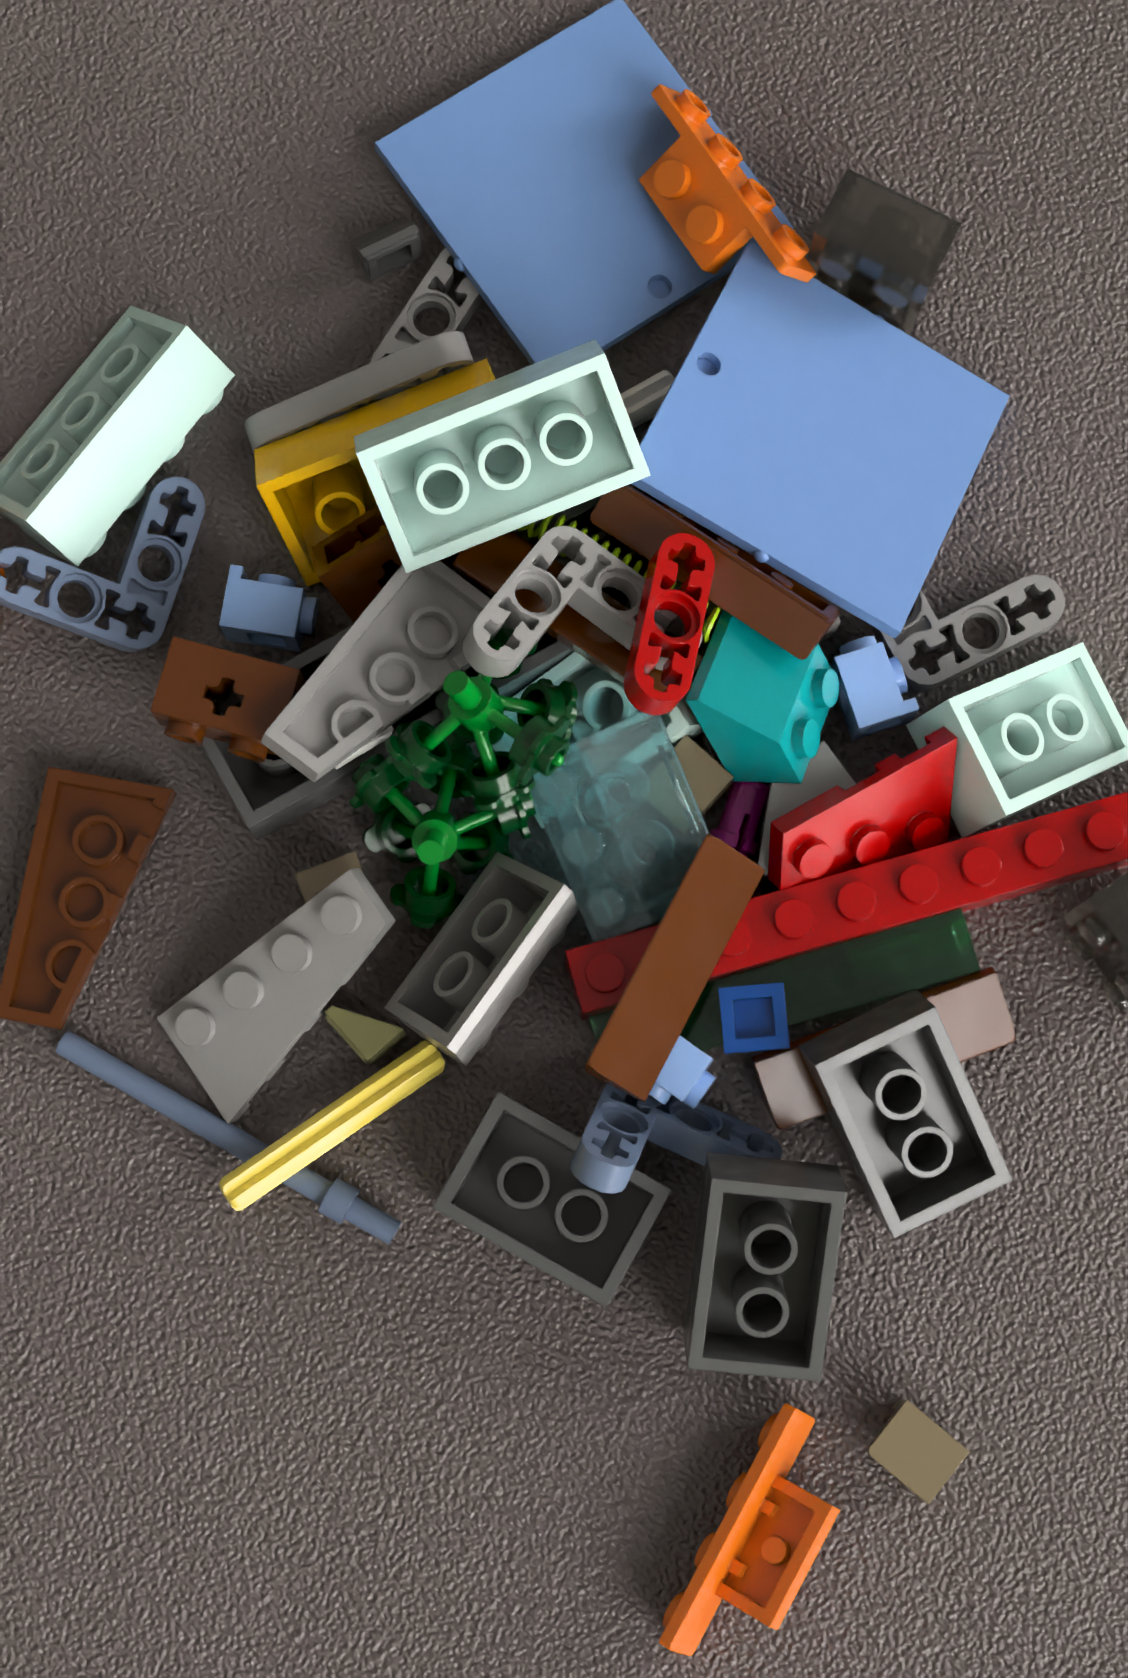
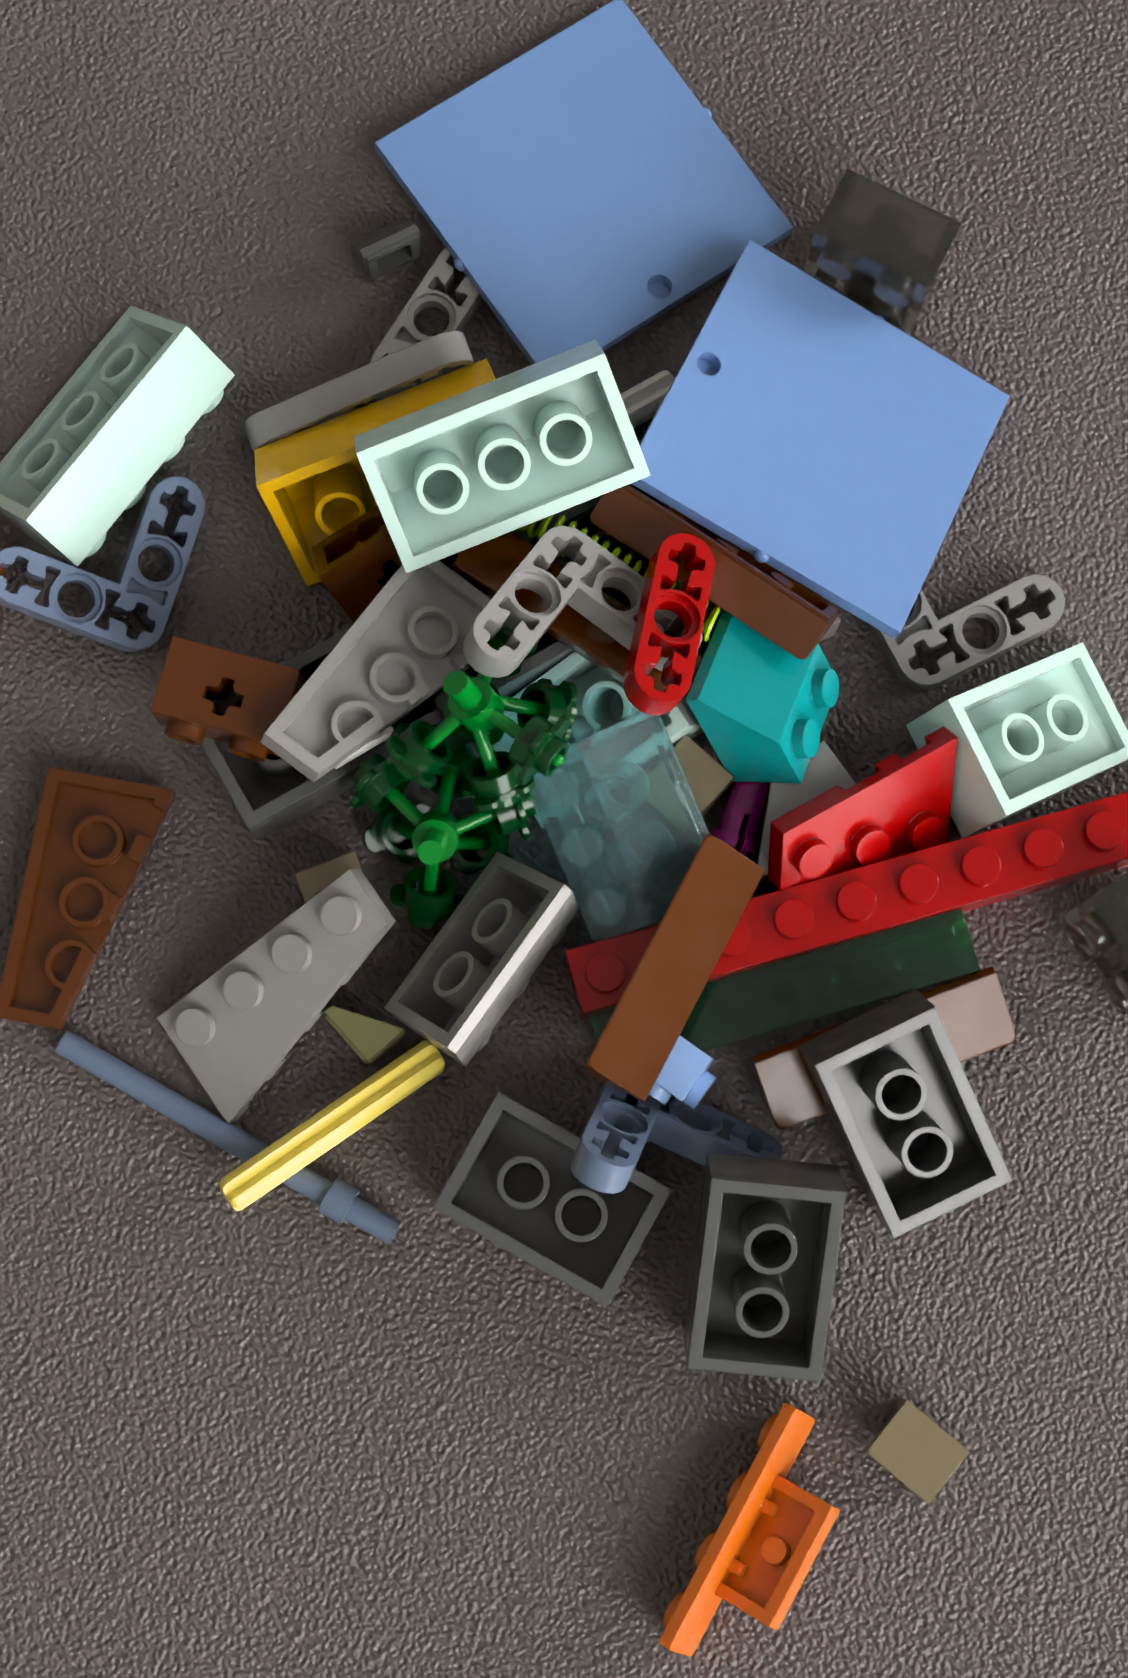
light blue brick [219,564,319,652] -> none
orange bracket [638,84,816,283] -> none
blue plate [718,982,790,1054] -> none
light blue brick [830,636,920,741] -> none

